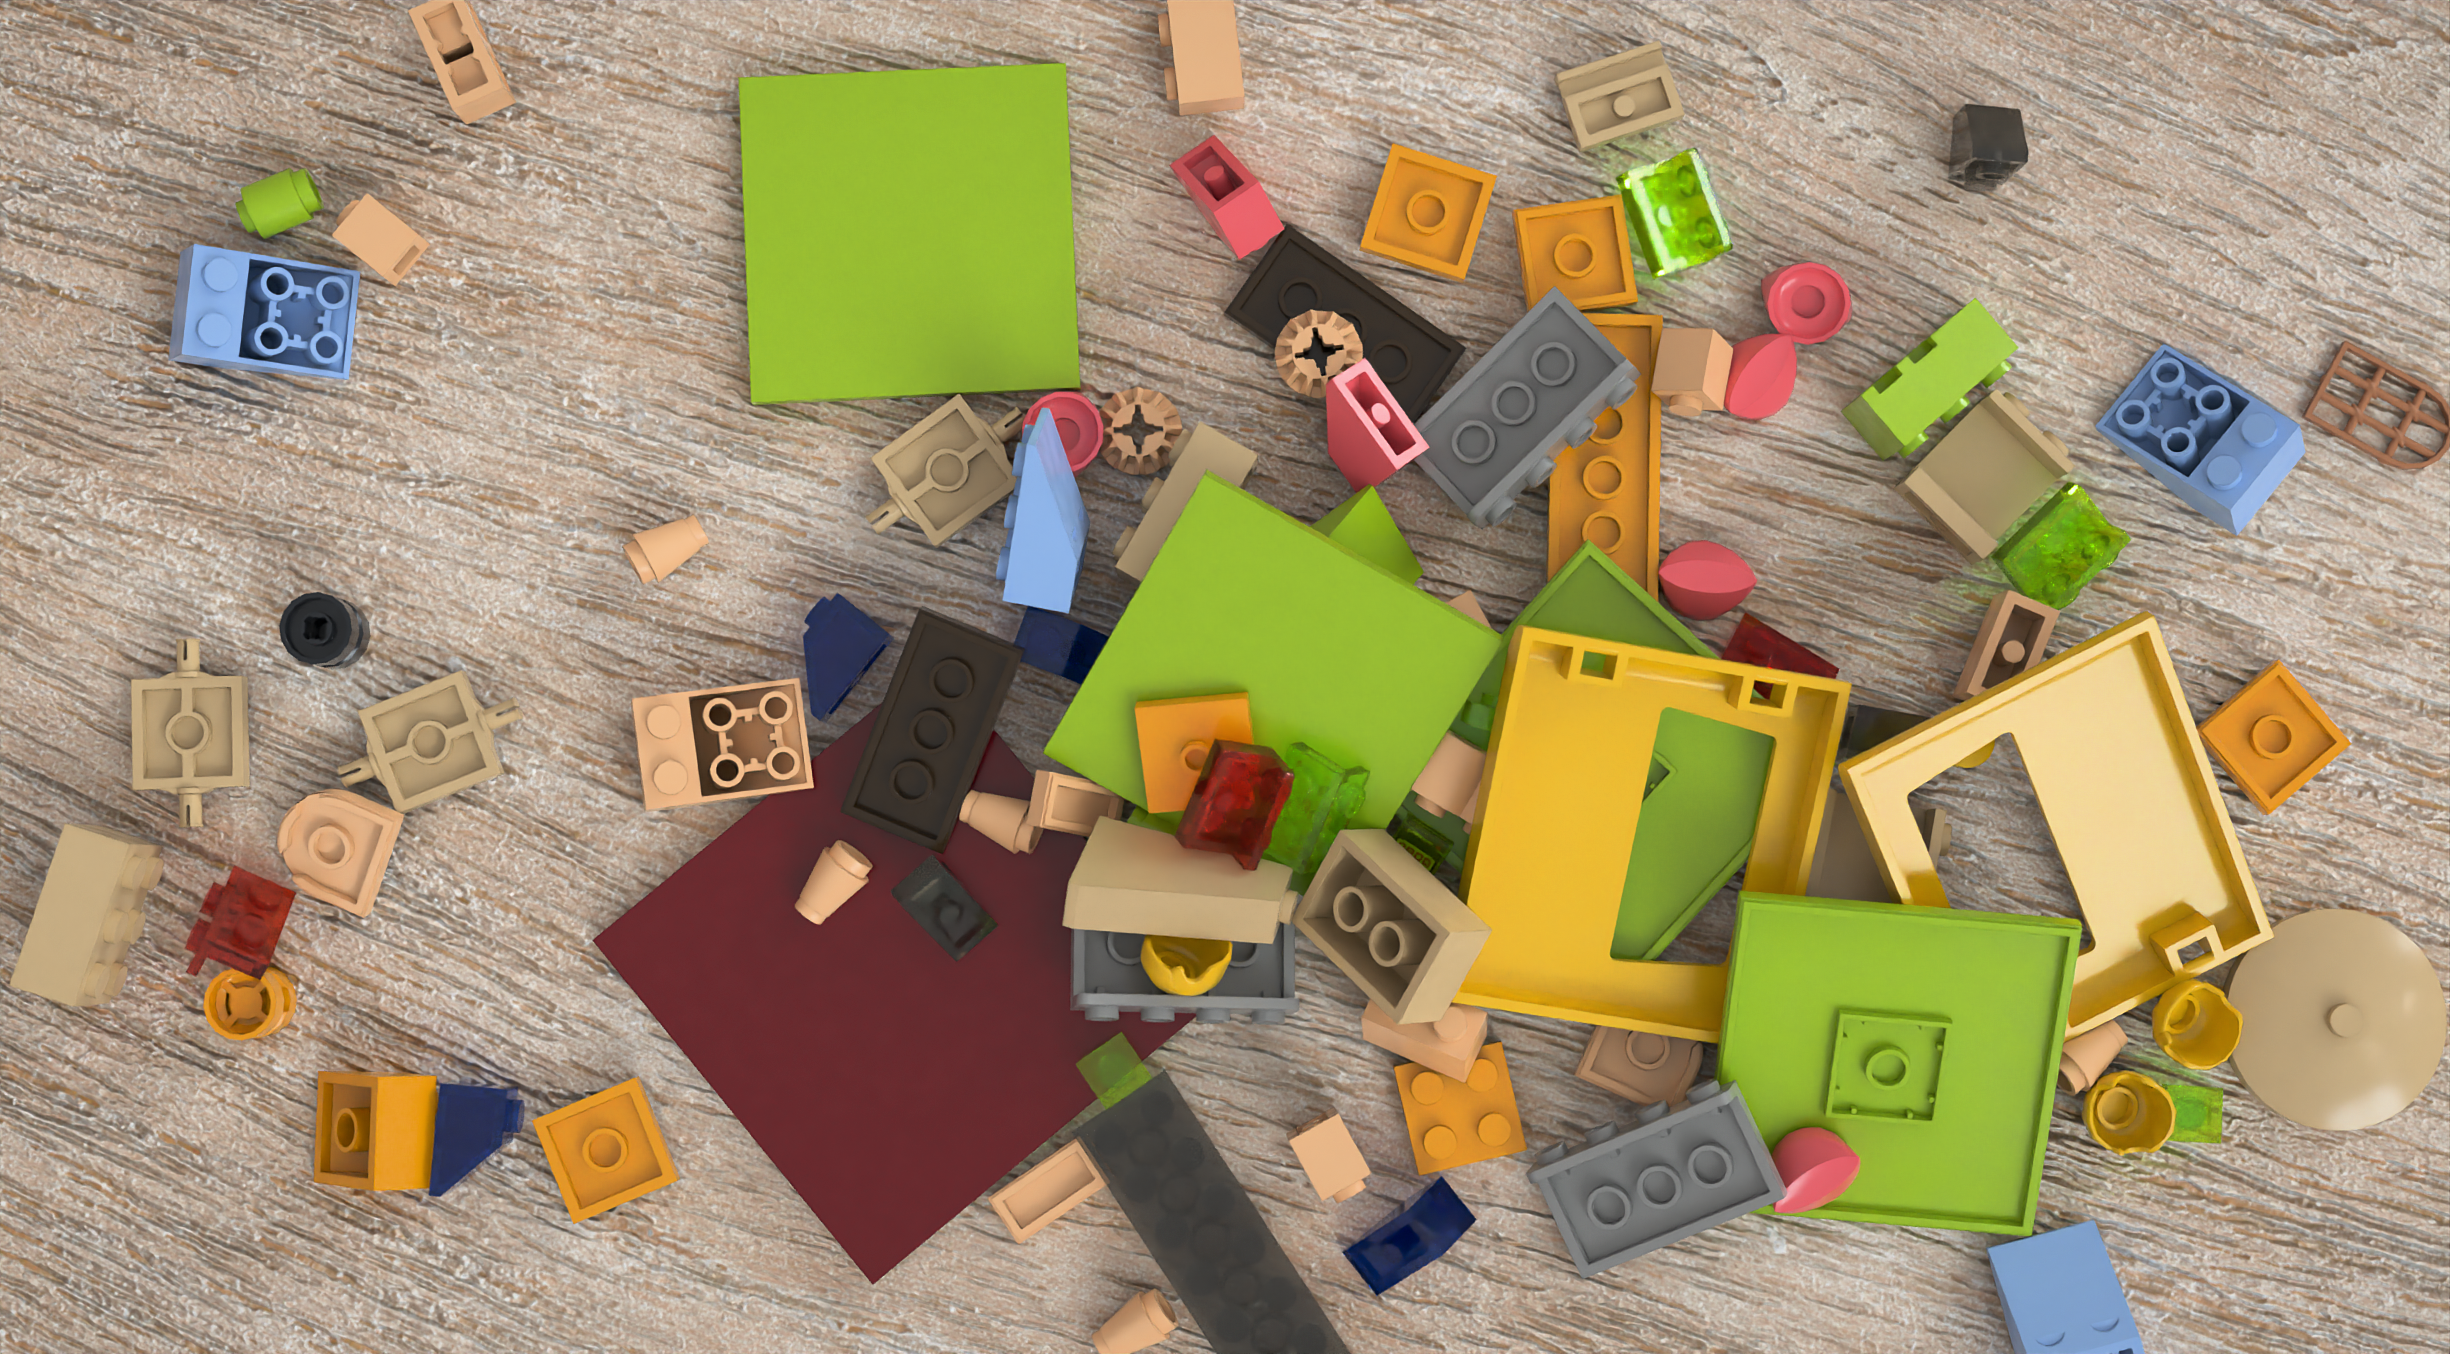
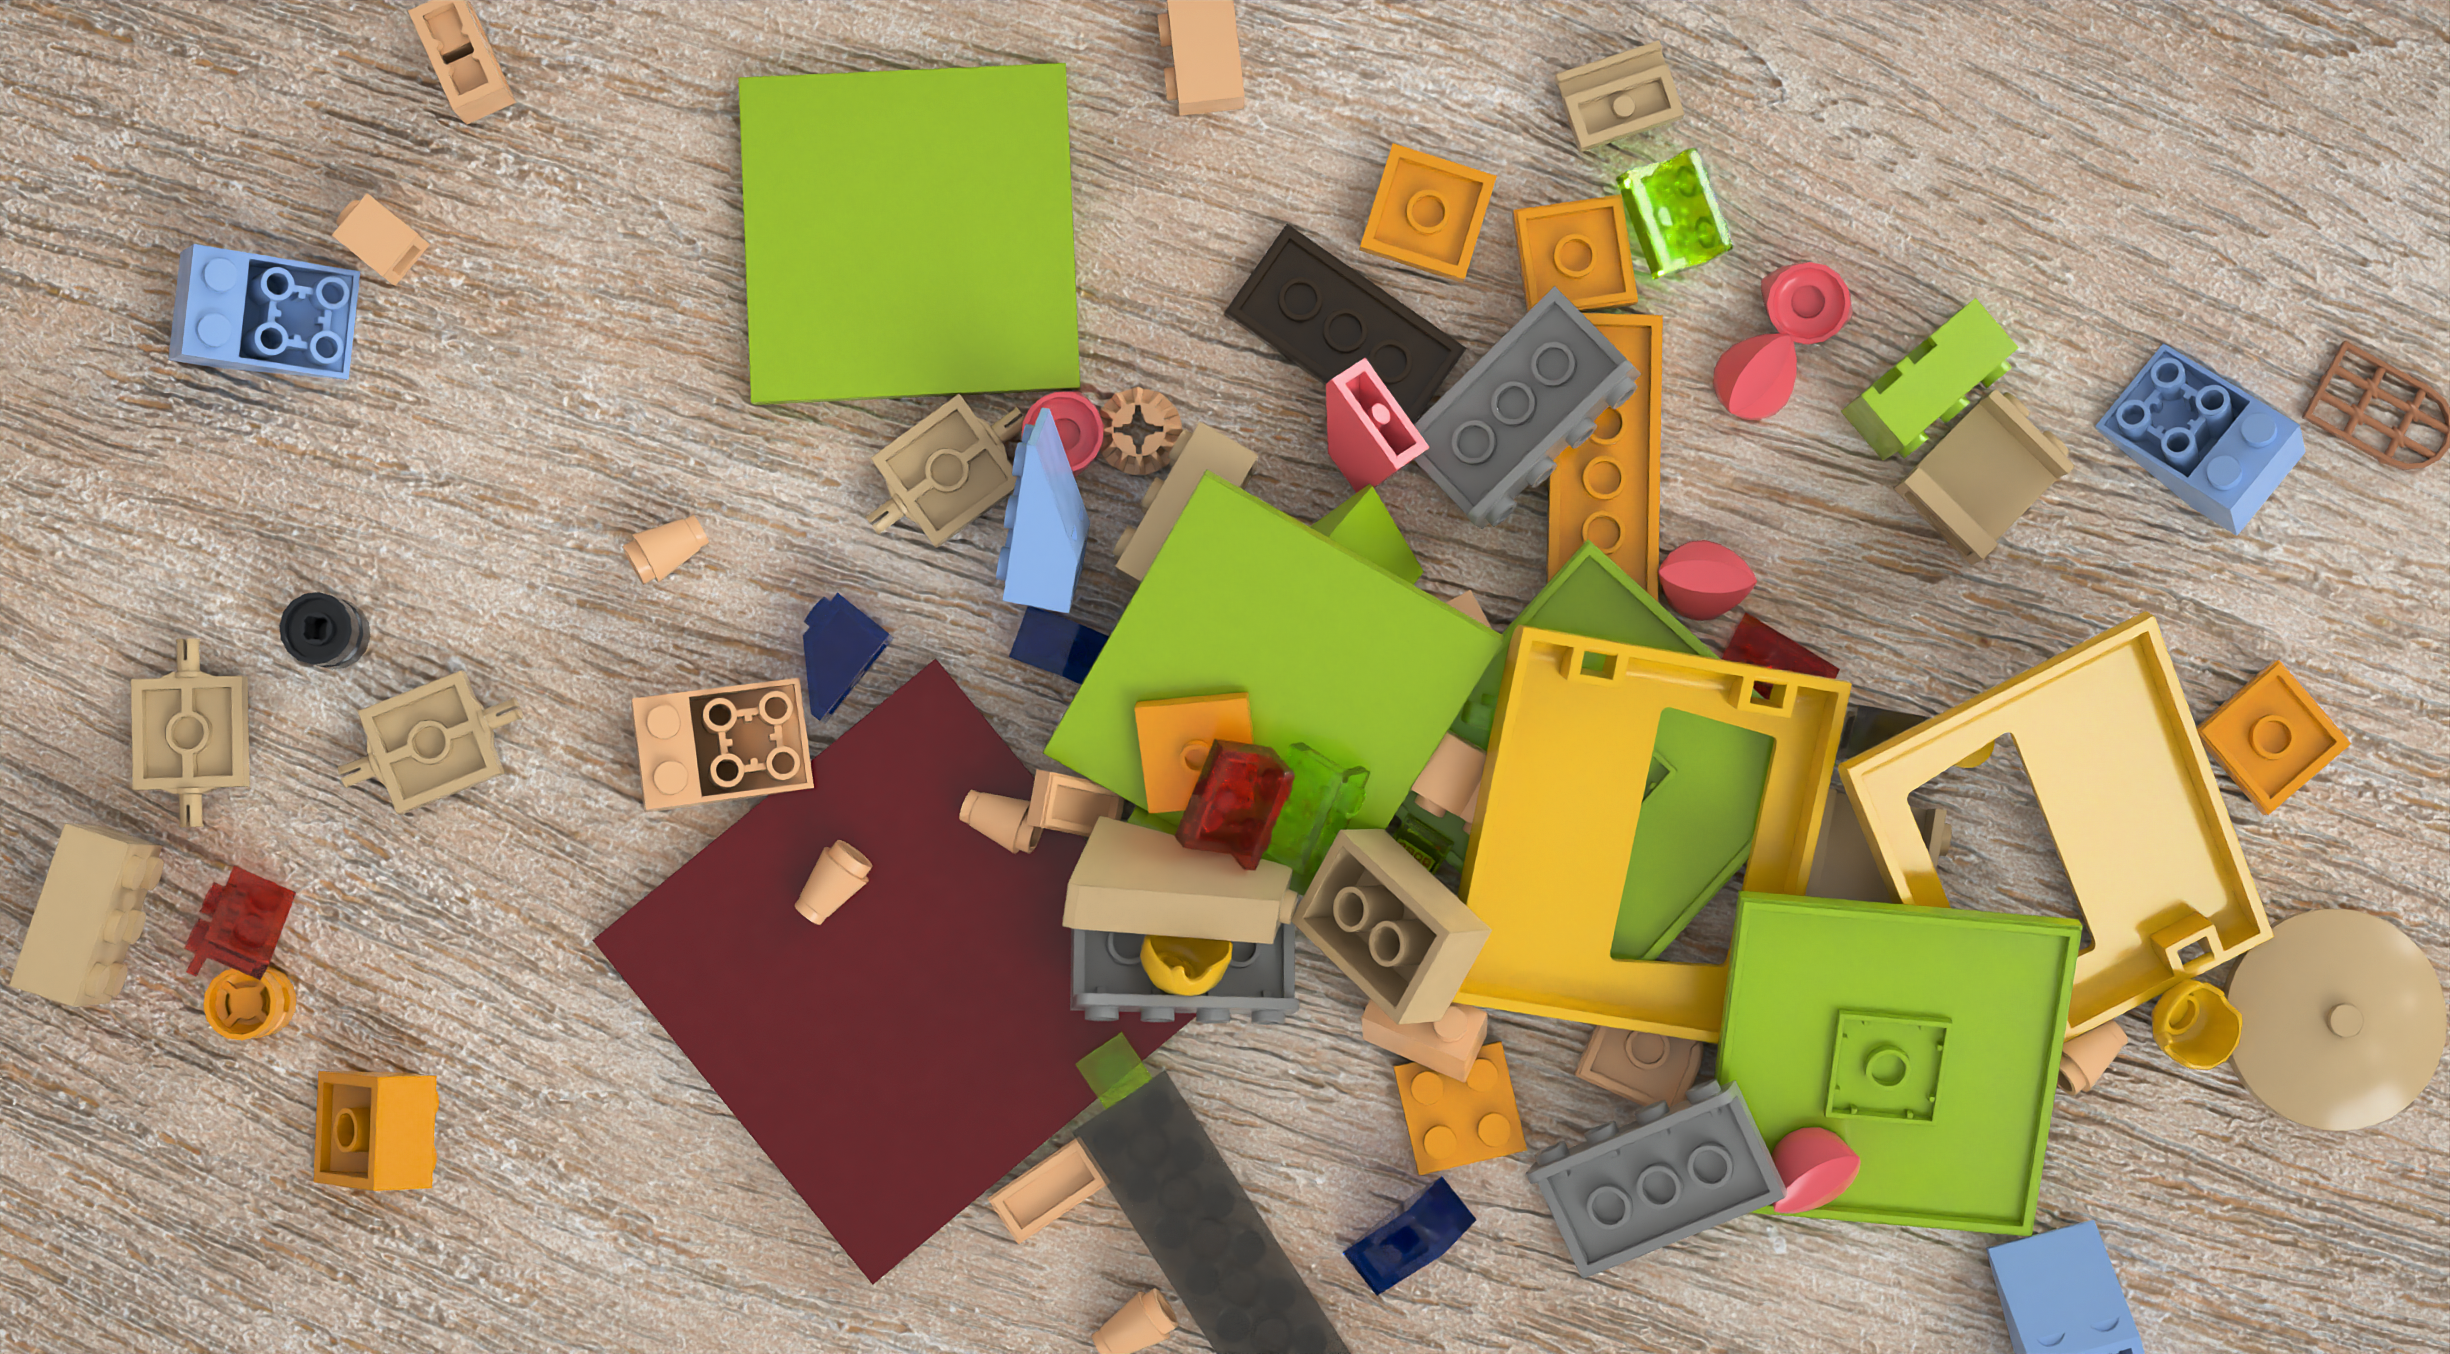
lime brick [235,168,324,239] -> none
light nougat tile [277,789,405,918] -> none
clear blue slope [429,1080,525,1197] -> none
light orange plate [532,1076,680,1224] -> none
dark brown tile [840,606,1026,854] -> none
clear smoke slope [890,854,999,962] -> none
coral slope [1170,135,1285,260] -> none
light nougat gear [1275,310,1363,398] -> none
light nougat brick [1286,1107,1372,1203] -> none
light nougat brick [1651,328,1733,417] -> none
clear smoke slope [1948,104,2029,191] -> none
light nougat brick [1952,590,2060,701] -> none
clear neon green bracket [1991,481,2131,610] -> none
yellow hair [2082,1070,2177,1156] -> none
clear neon green plate [2162,1084,2223,1144] -> none

